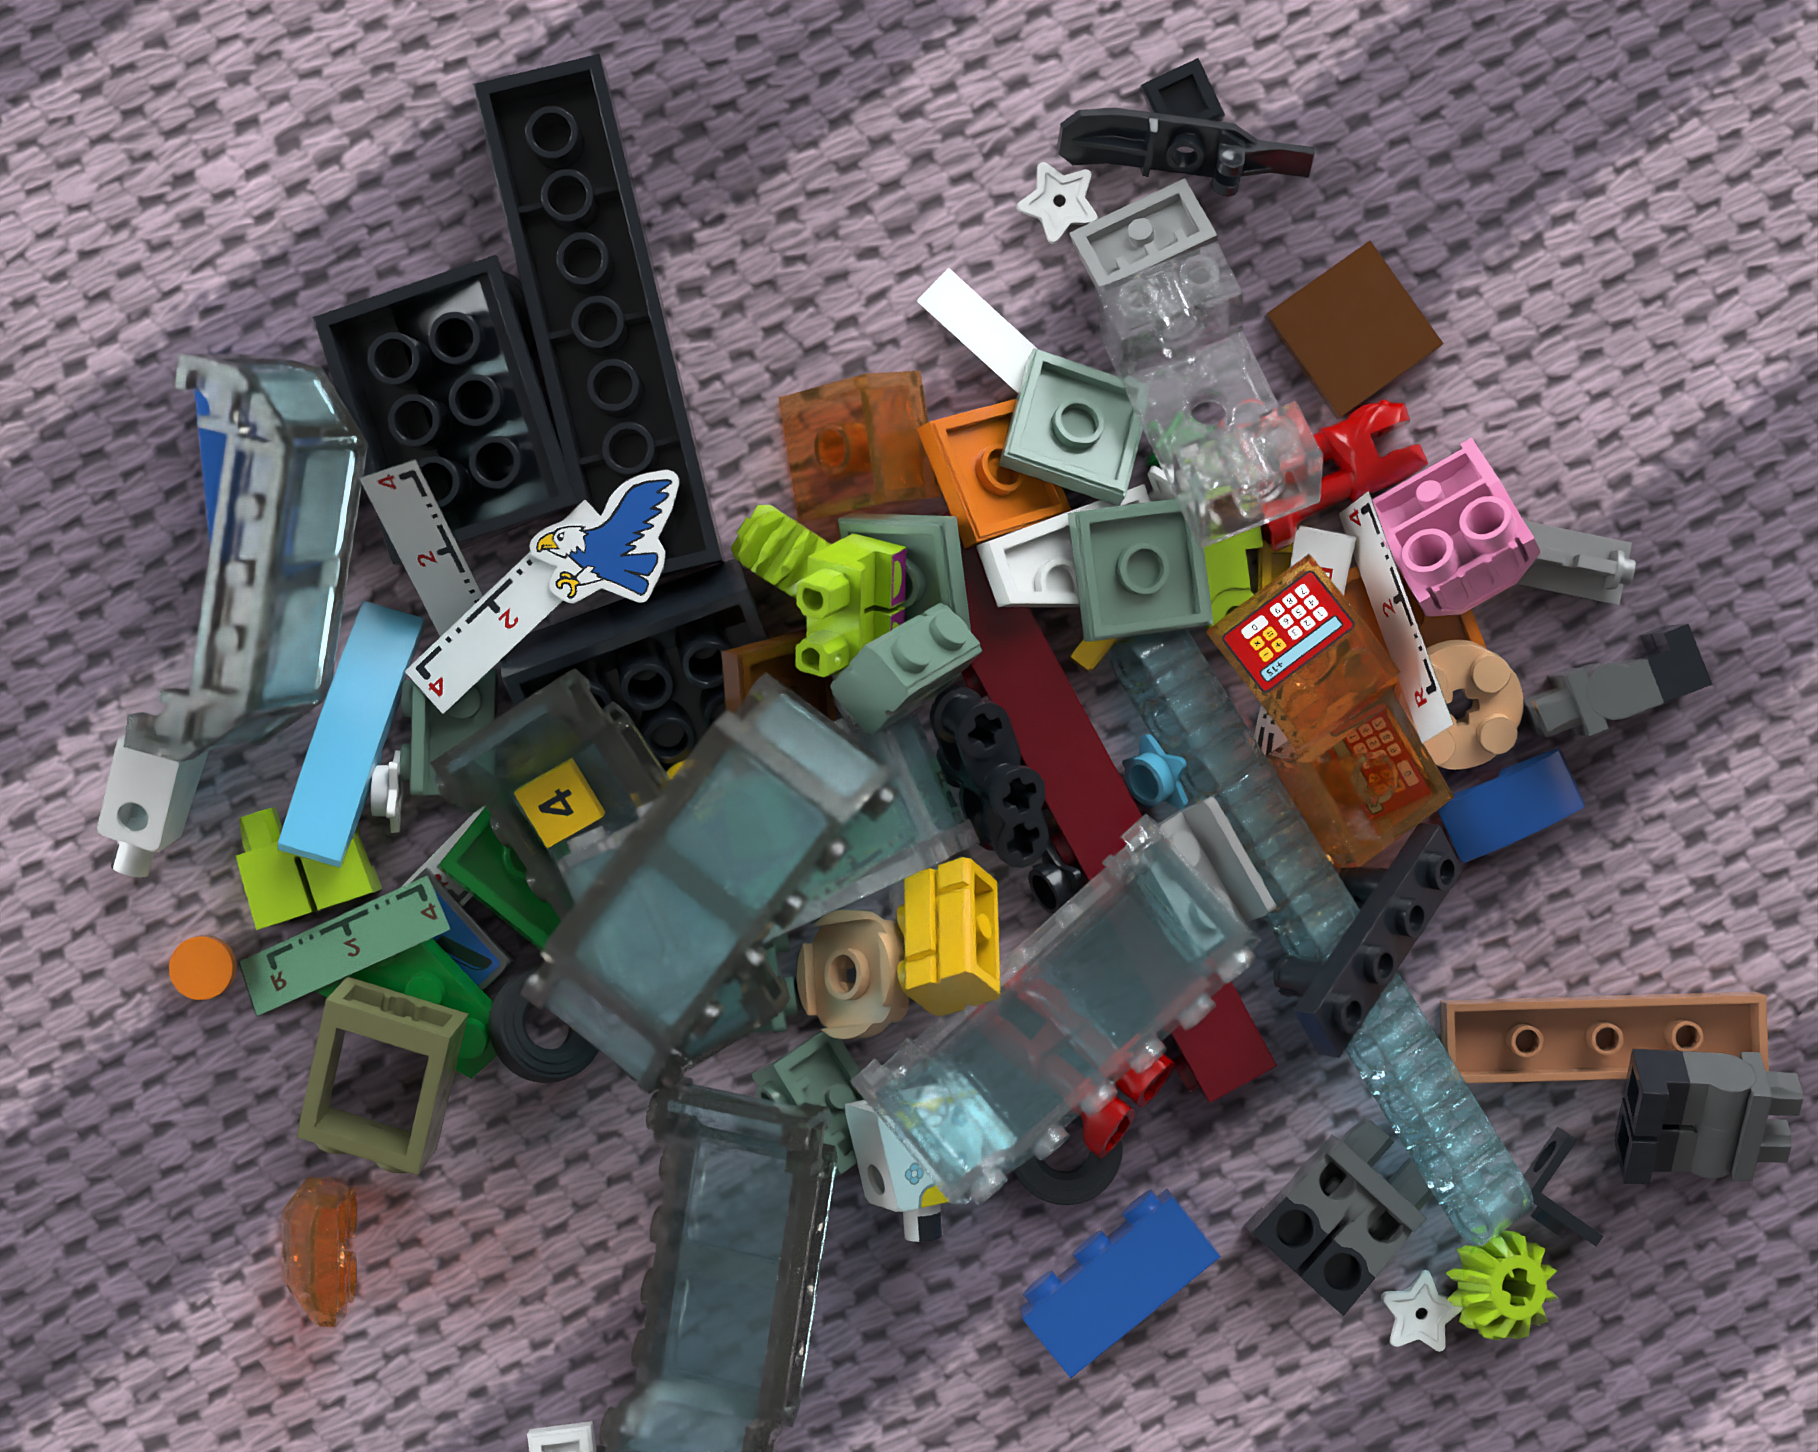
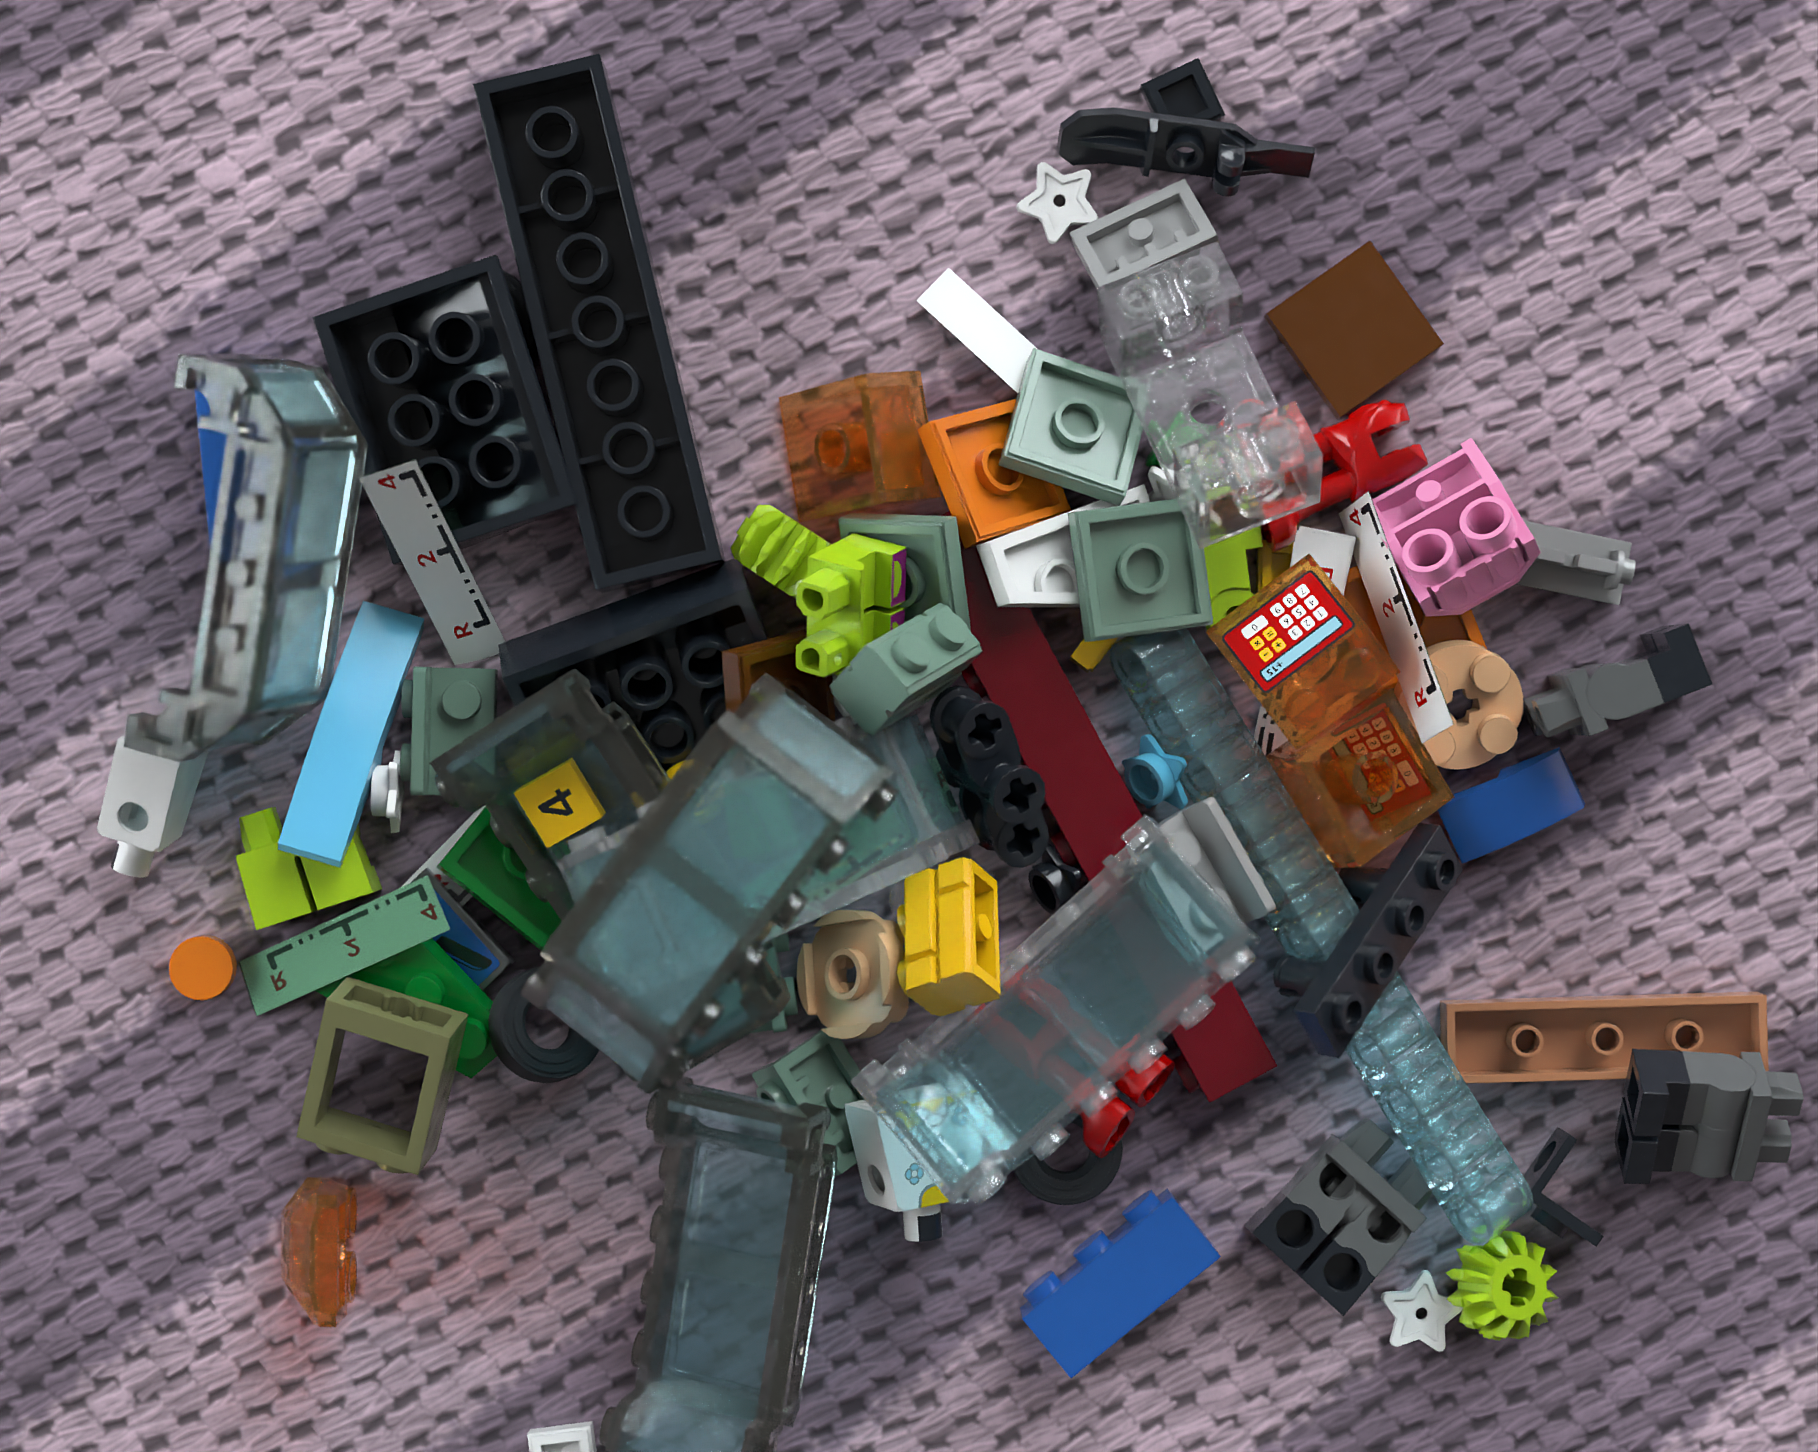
white sticker [405,500,600,714] -> none
sticker [530,470,679,603] -> none

